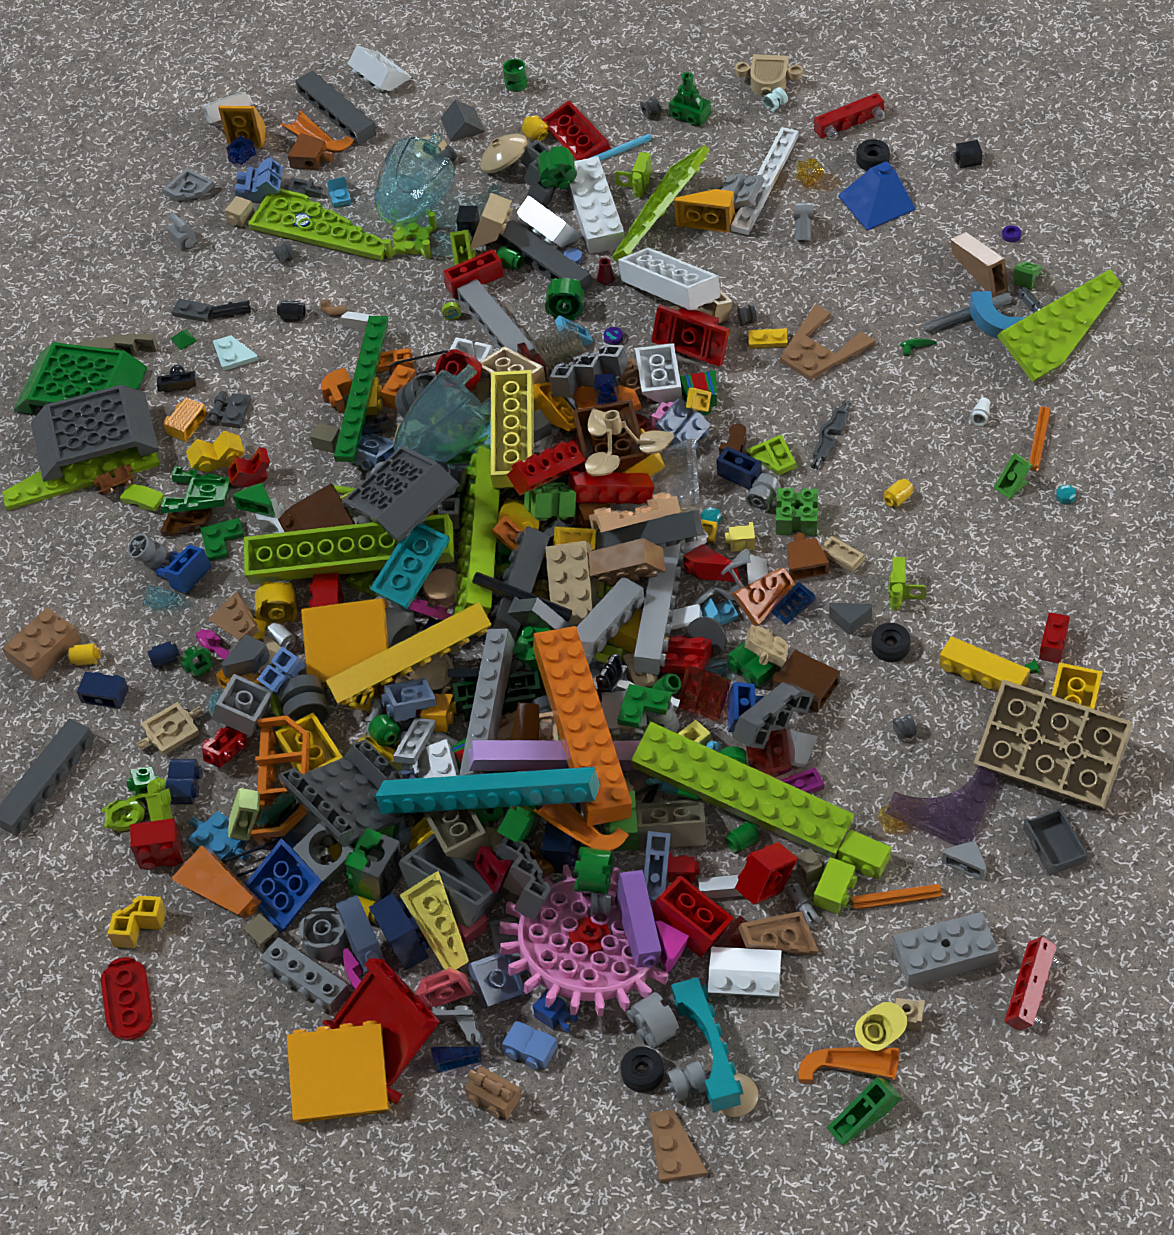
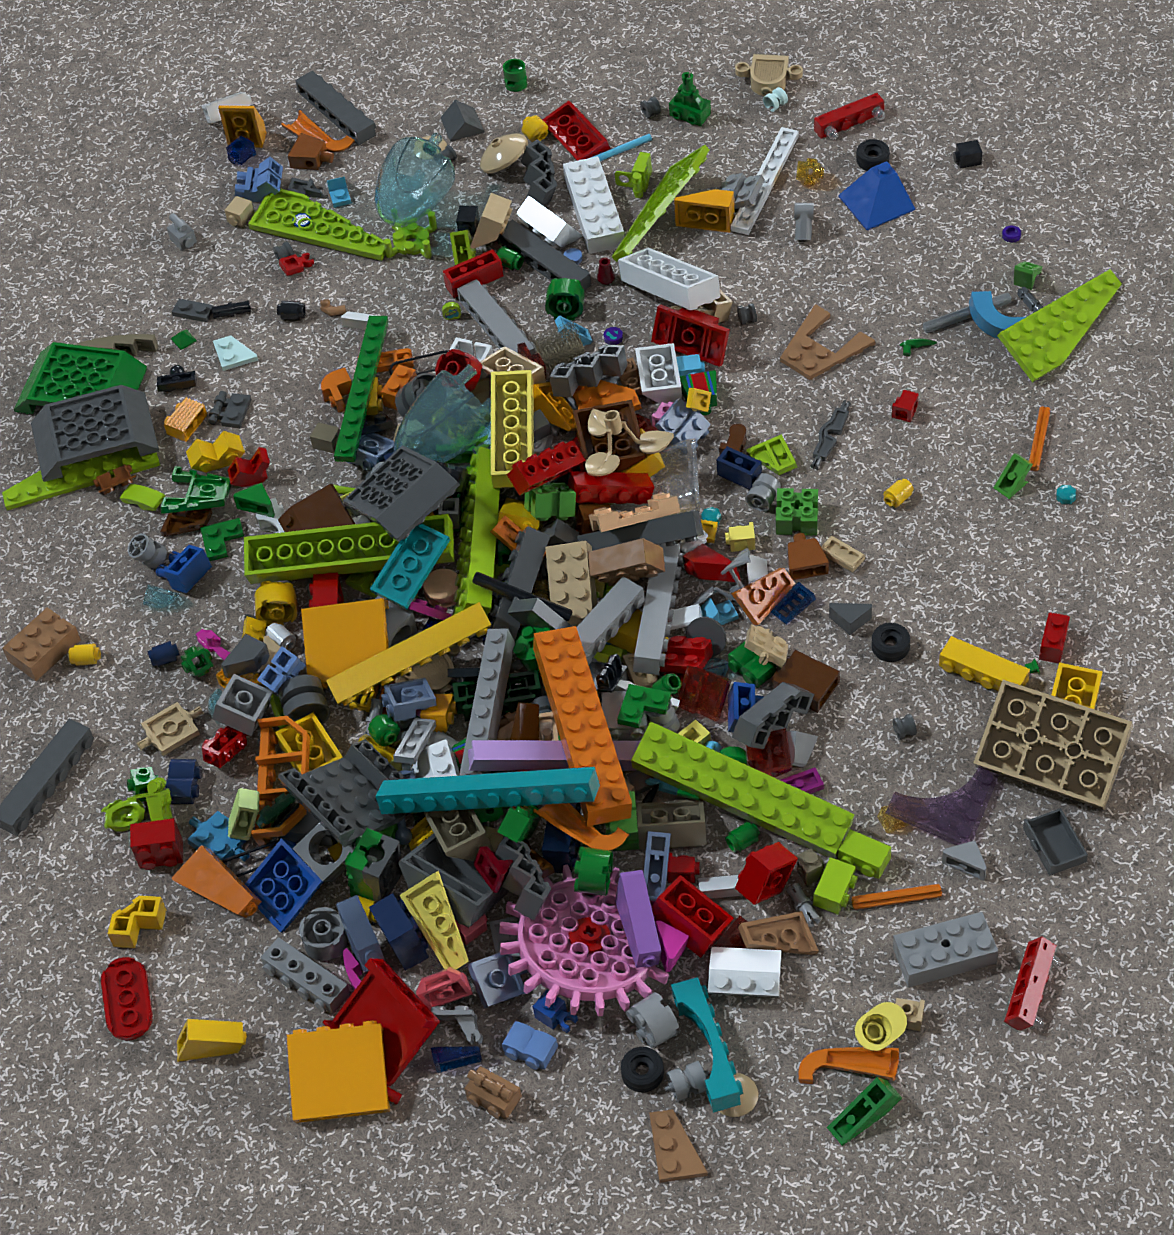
dark blue brick [77,671,129,709] -> none
light grey plate [163,168,215,201] -> none
medium nougat wing [208,591,259,641] -> none
dark tan brick [243,914,280,954] -> none
white slope [348,45,412,92] -> none
green brick [537,146,577,189] -> none
yellow plate [553,526,597,550] -> none
dark grey wheel [590,893,611,917] -> none
clear blue brick [594,374,619,405] -> none
yellow plate [748,328,788,349] -> none
lime piece [888,557,926,611] -> none
medium nougat slope [950,232,1008,298] -> none
white cone [970,398,990,426] -> none
none -> yellow slope [177,1019,247,1062]
none -> red plate [279,253,314,276]
none -> medium azure brick [676,354,705,376]
none -> red brick [892,390,919,423]

